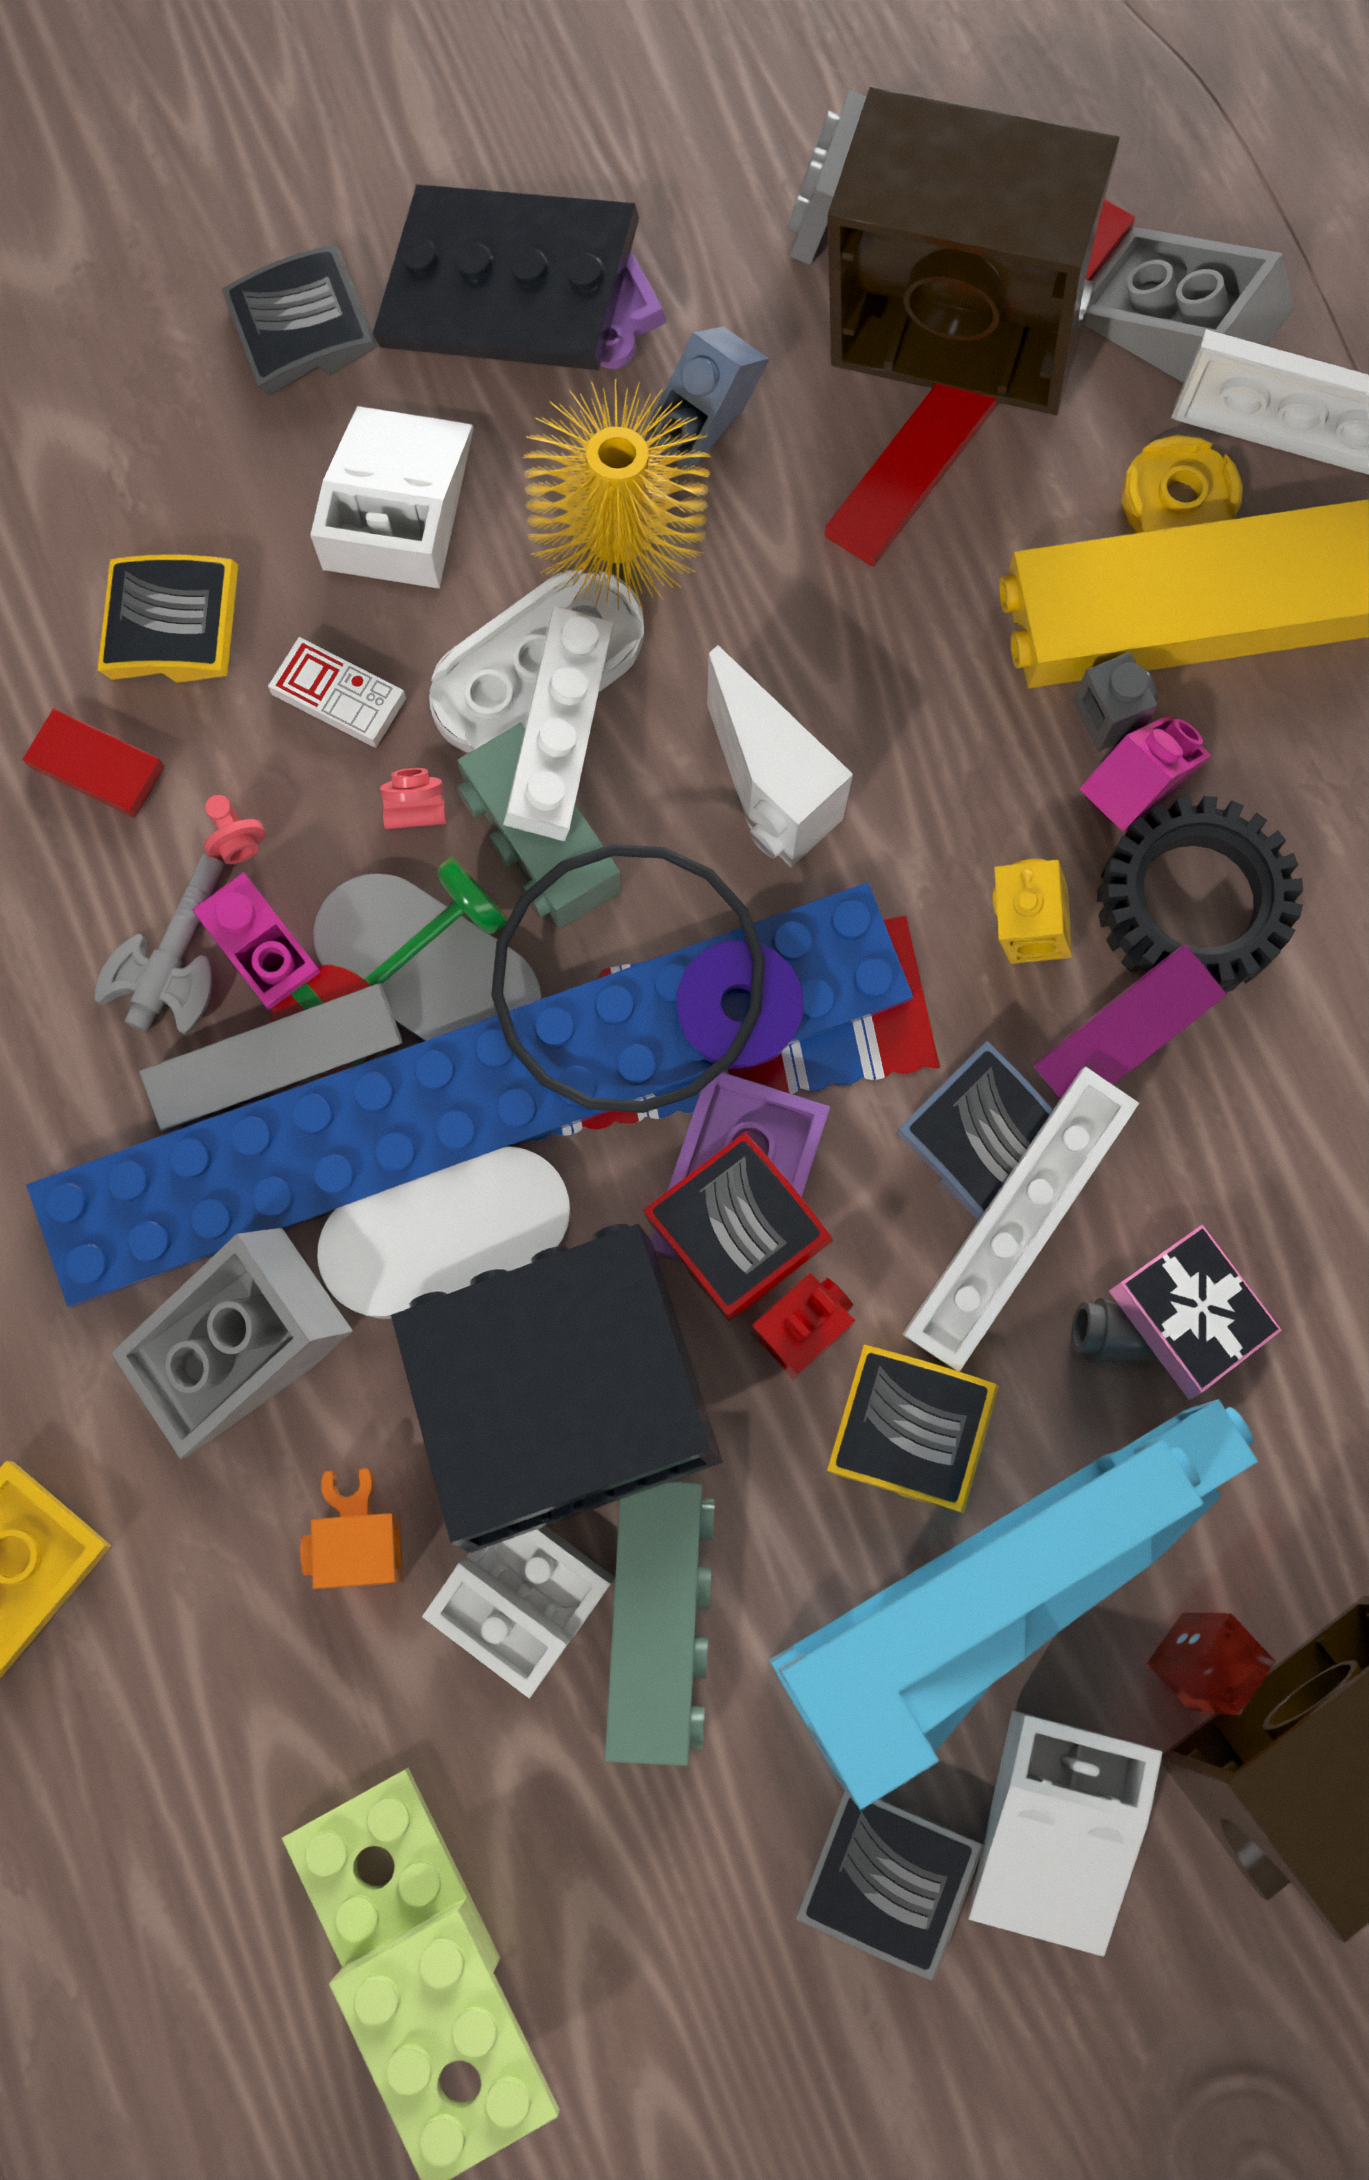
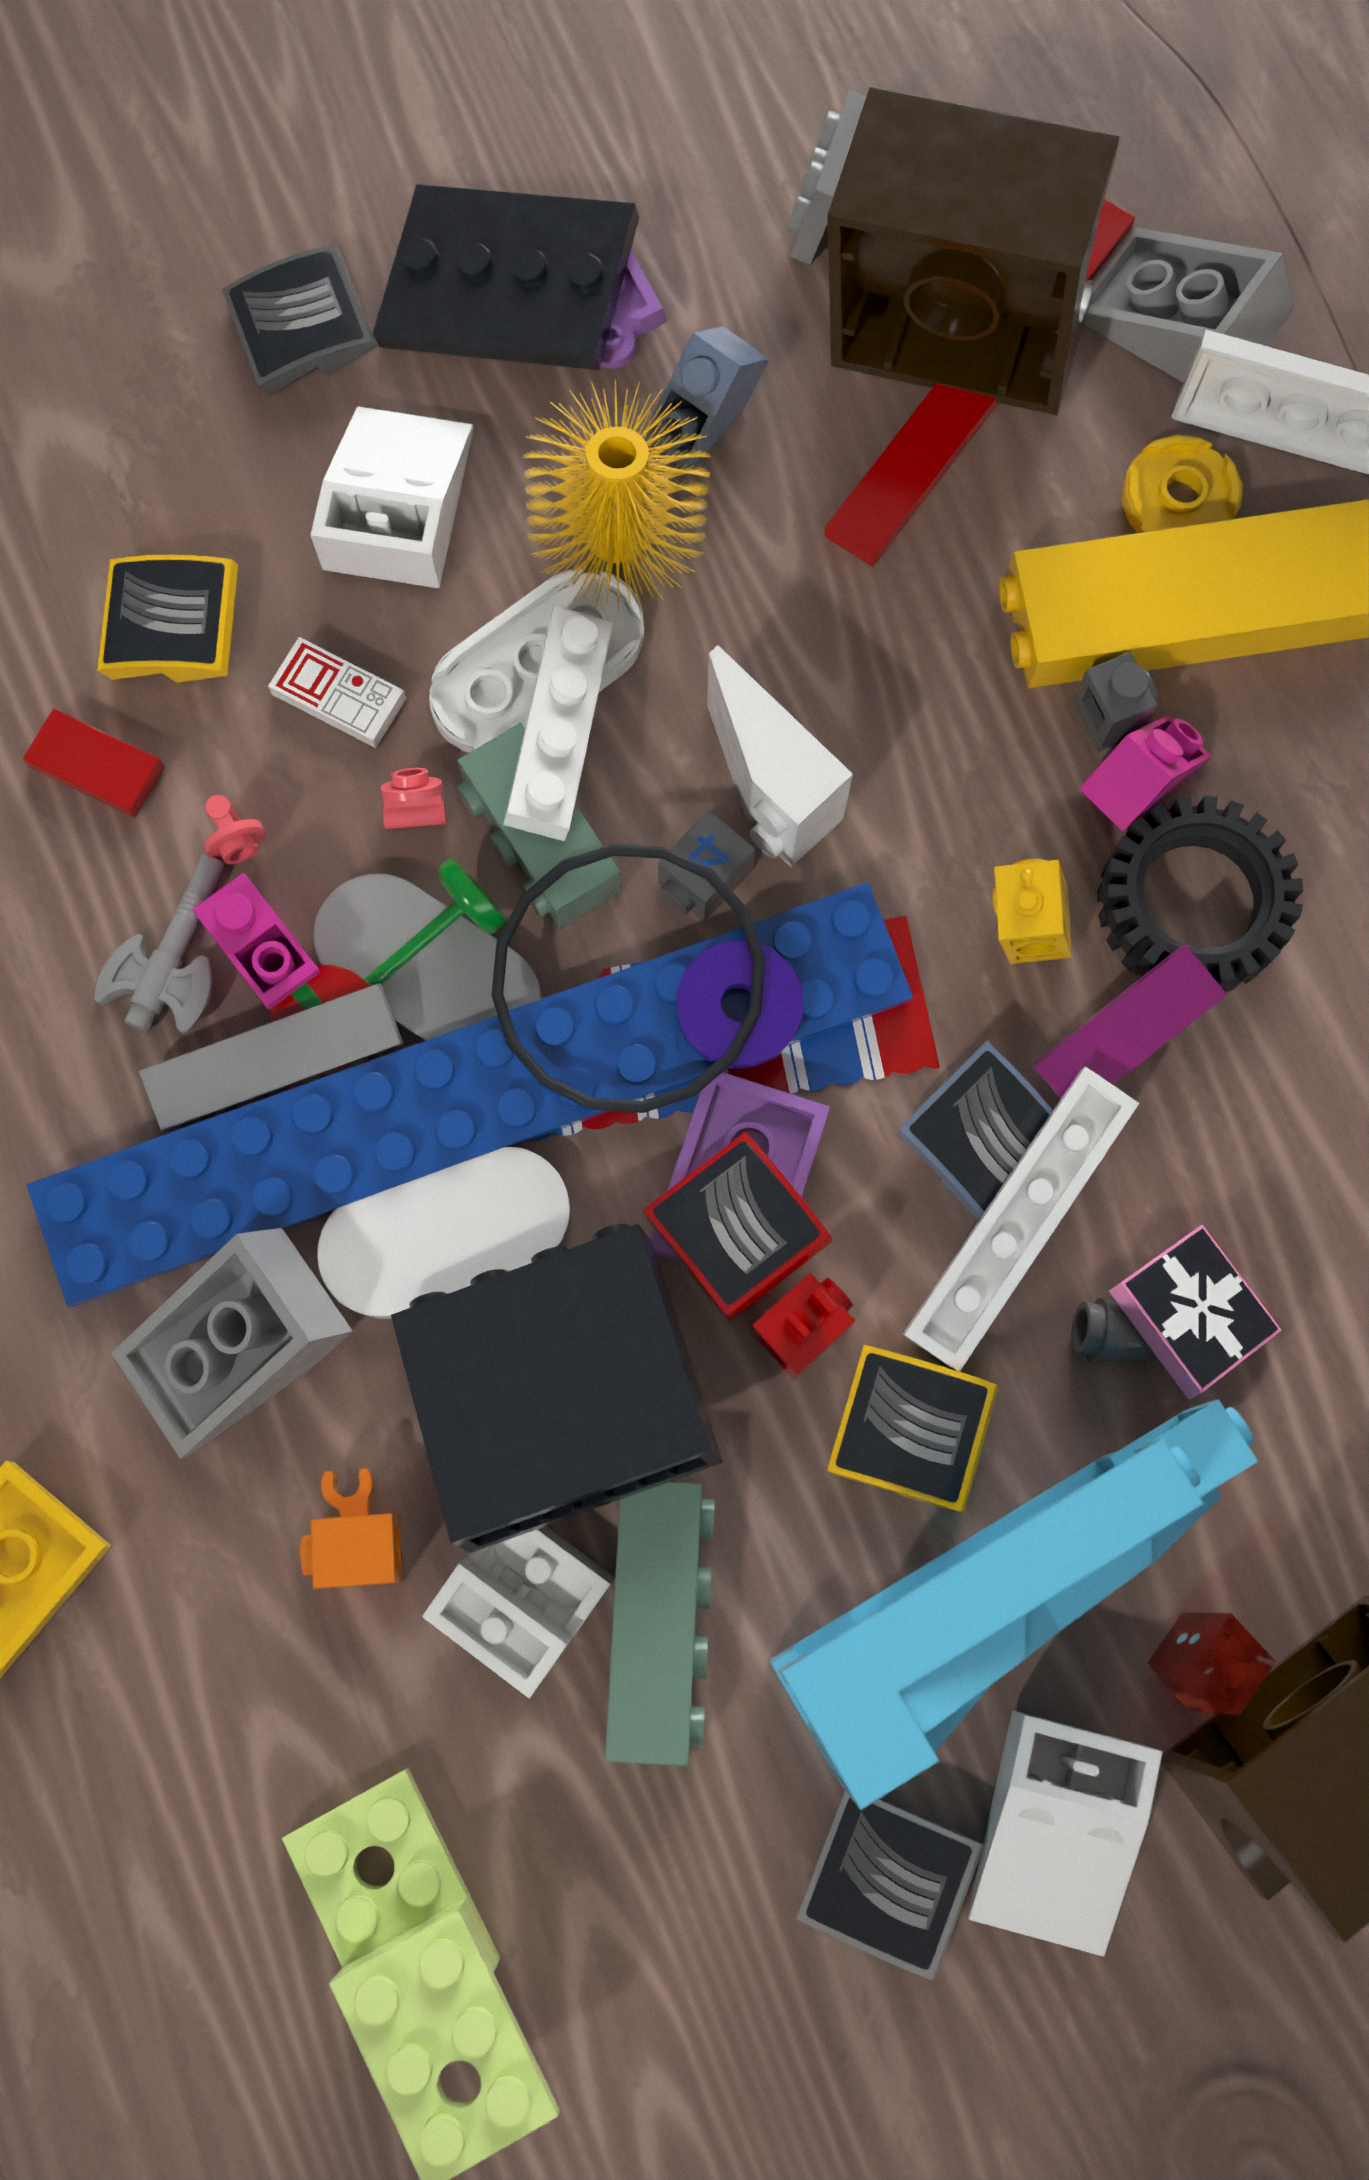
none -> dark grey brick [658,810,755,922]

